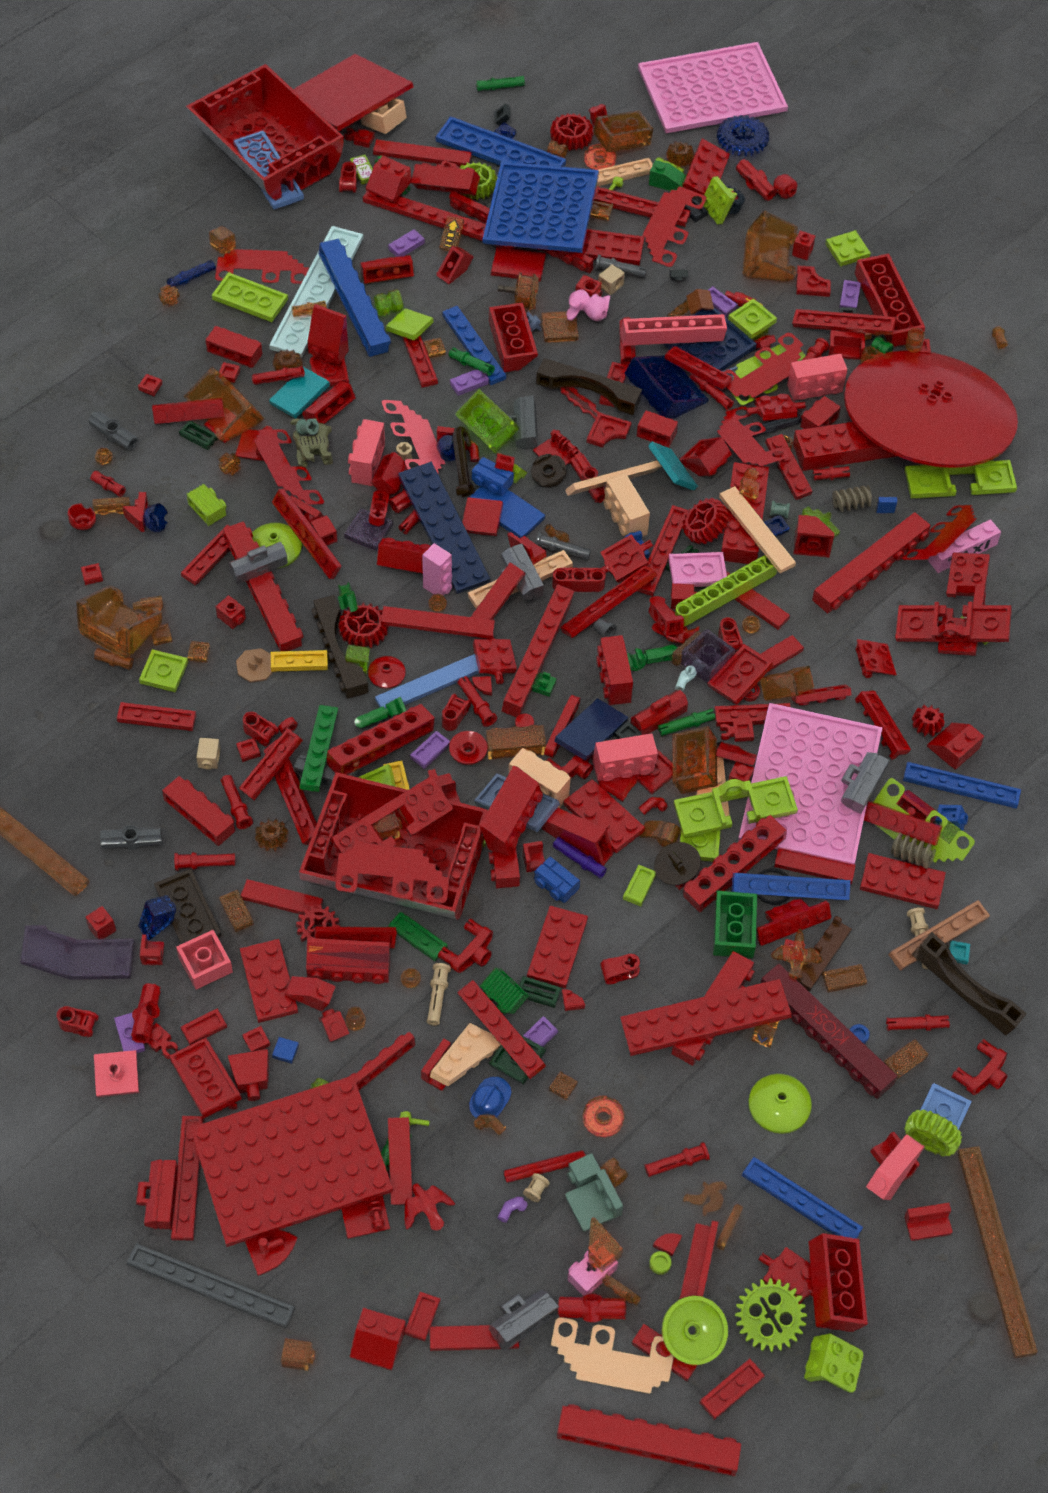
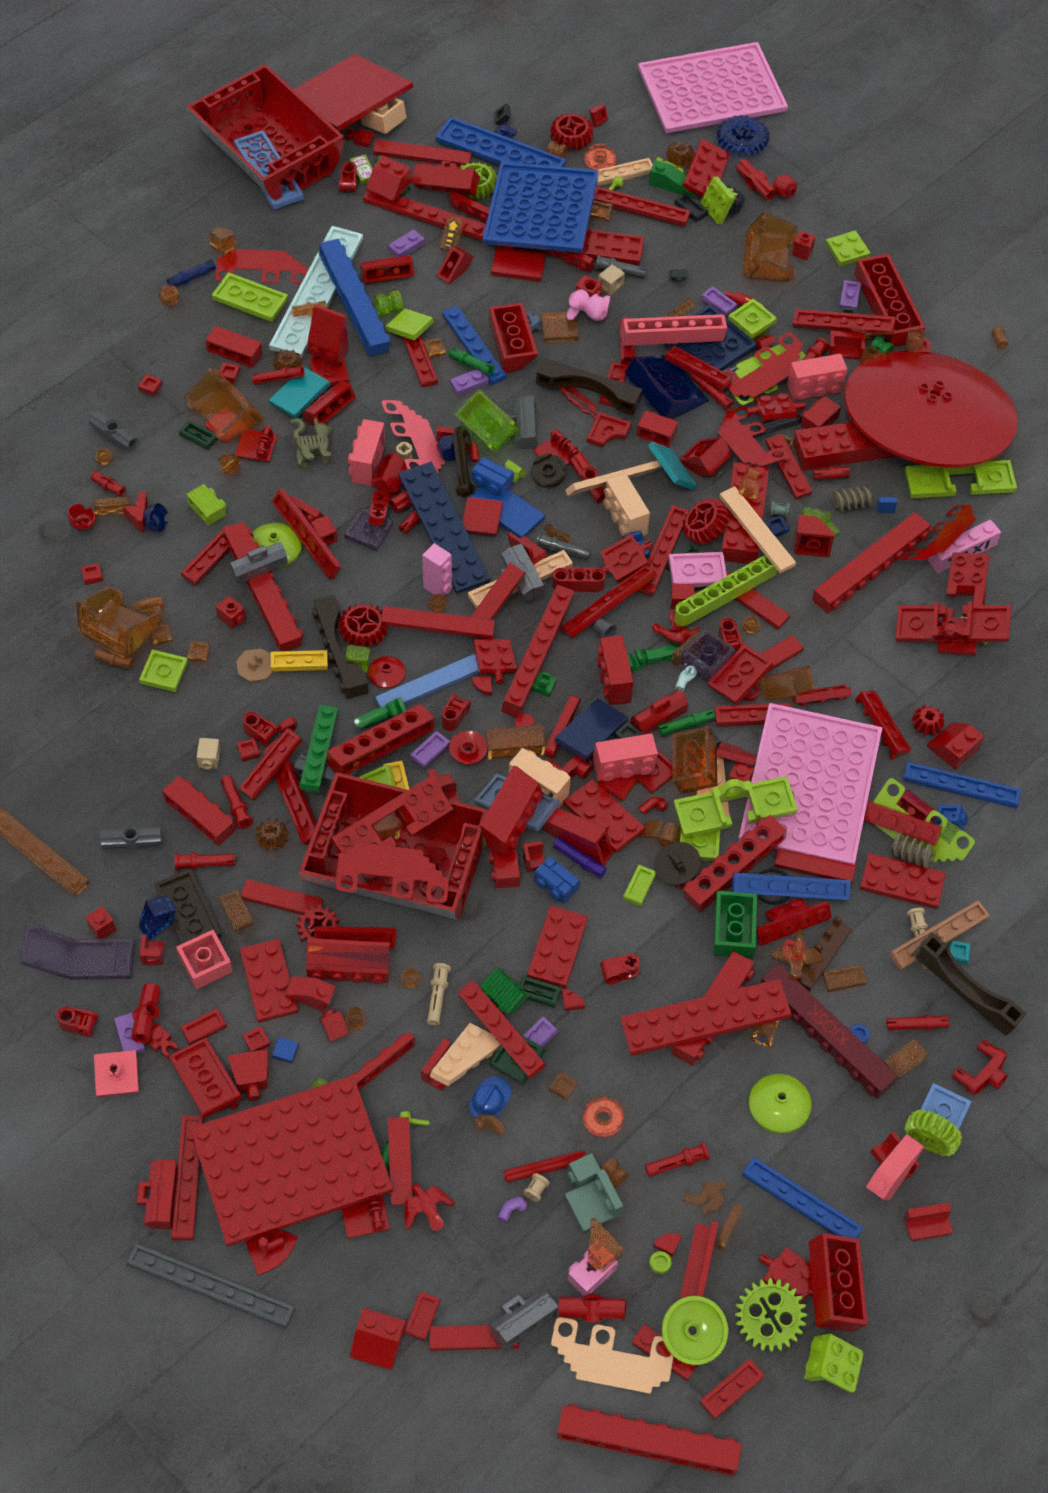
red plate [117,702,196,731] -> none
red plate [152,398,225,424] -> none
red piece [254,429,324,505] -> none
clear orange brick [281,1338,316,1371] -> none
sand green bush [296,419,319,435] -> none
green piece [338,582,358,612] -> none
red brick [377,538,431,573] -> none
green tile [388,911,448,962] -> none
red connector [438,918,493,973] -> none
red pin [458,676,498,727] -> none
green pin [476,76,525,91] -> none
red tile [495,453,515,472] -> none
clear orange wheel [498,272,539,311] -> none
clear orange brick [594,110,653,152] -> none
clear orange tile [601,1274,642,1306] -> none
red piece [642,187,707,267] -> none
red leg [649,596,684,636] -> none
dark orange panel [687,289,714,314] -> none
red plate [720,721,754,742] -> none
red tile [796,265,831,297] -> none
flat silver piece [841,752,889,814] -> none
red hinge [855,639,897,678] -> none
clear orange plate [957,1146,1038,1358] -> none

